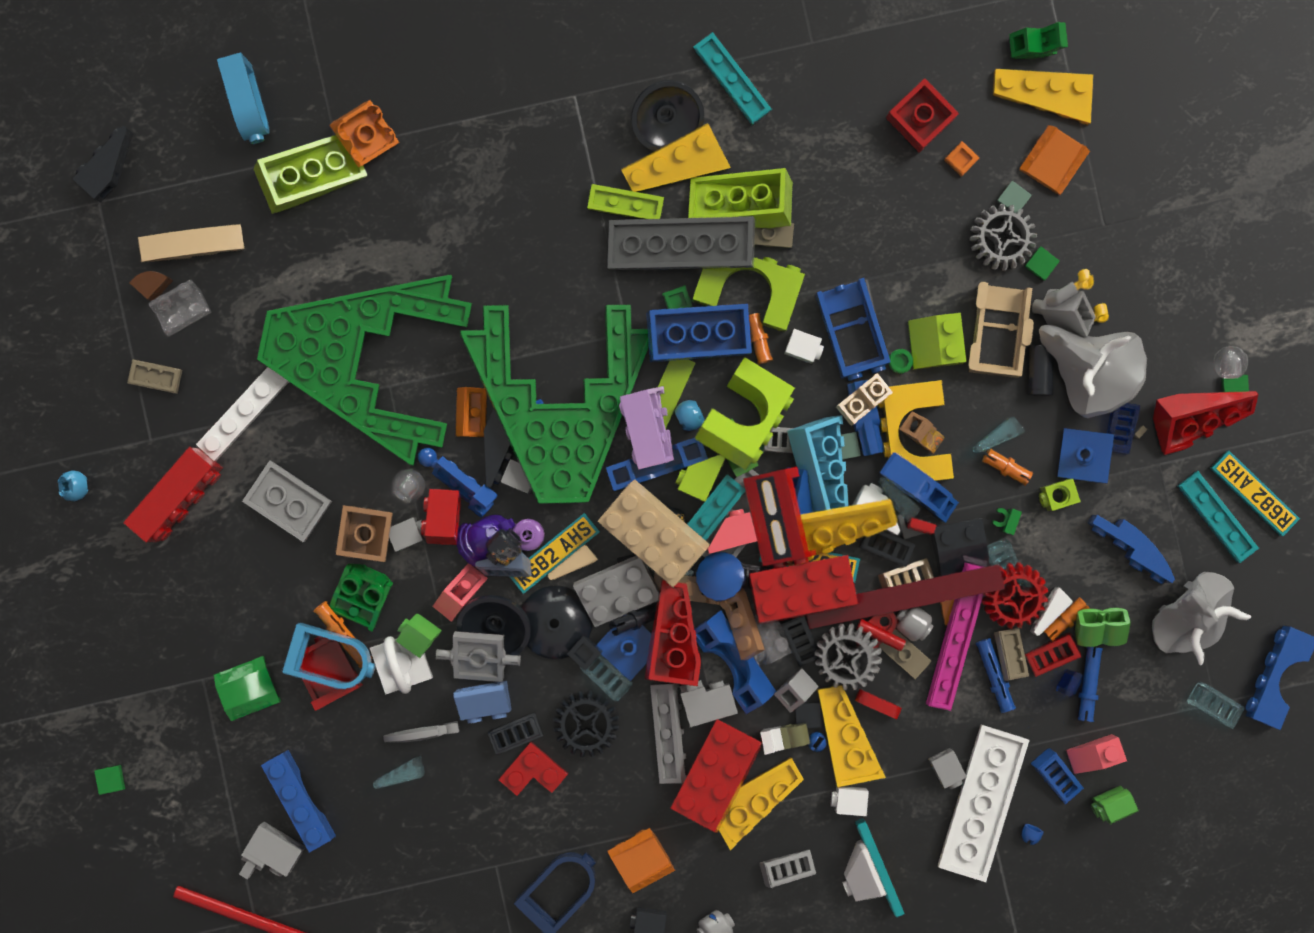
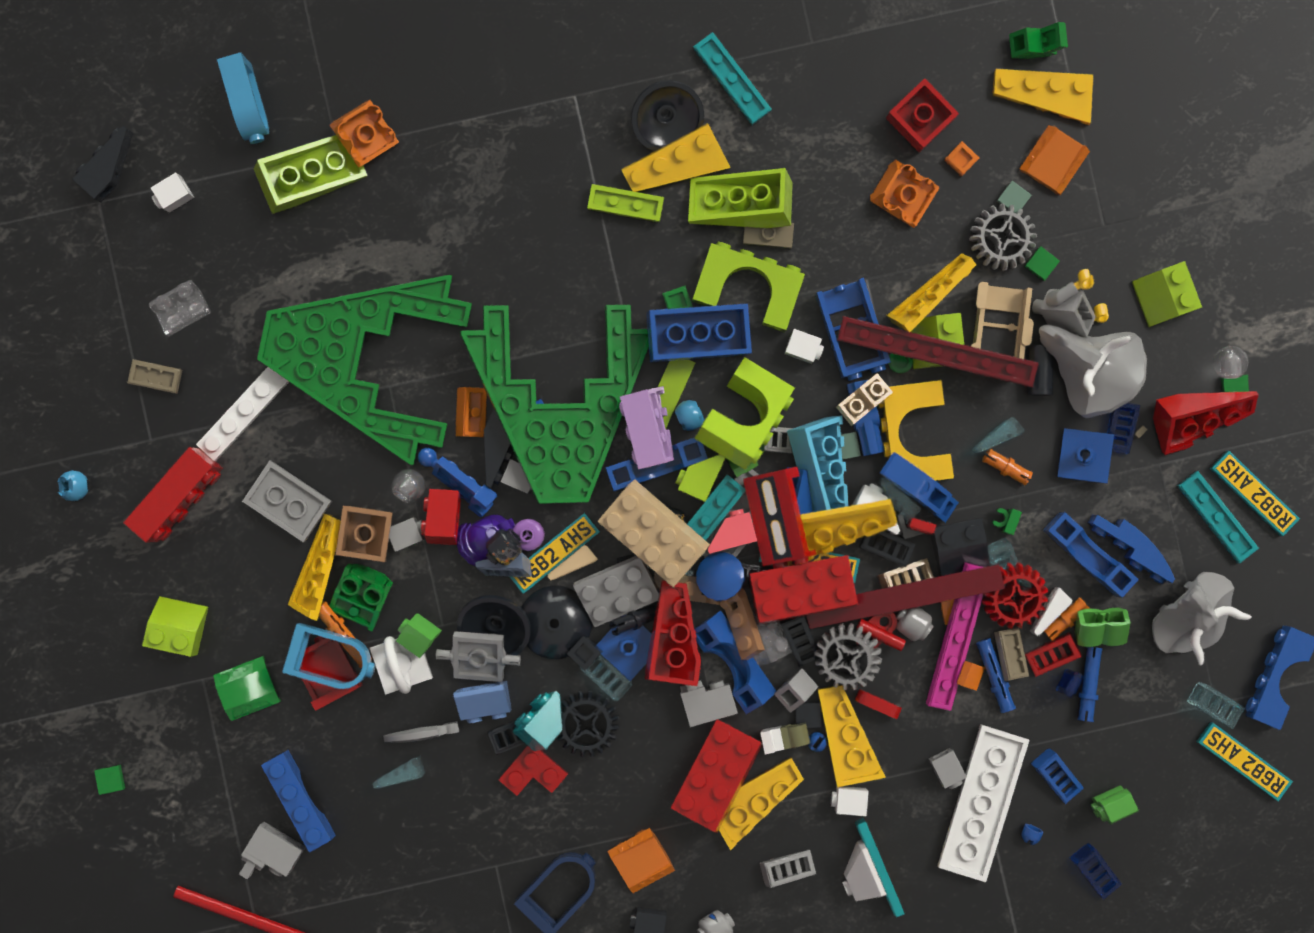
reddish brown brick [129,271,173,302] -> none
tan slope [138,224,244,262] -> none
coral slope [432,563,488,622] -> none
dark grey plate [607,216,755,270] -> none
light grey hinge [650,683,688,784] -> none
orange pin [749,313,773,364] -> none
dark tan plate [878,629,931,680] -> none
medium nougat leg [900,411,945,454] -> none
lime brick [1039,478,1081,511] -> none
coral slope [1066,734,1127,774] -> none
none -> lime slope [142,596,208,657]
none -> white brick [151,173,194,213]
none -> yellow wing [288,514,341,620]
none -> slope [512,691,562,751]
none -> dark red tile [837,316,1038,387]
none -> orange slope [870,160,939,228]
none -> yellow wing [887,253,976,333]
none -> orange tile [957,661,985,691]
none -> blue arch [1042,512,1139,598]
none -> clear blue slope [1070,843,1122,900]
none -> lime slope [1132,261,1202,327]
none -> tile [1196,722,1293,801]

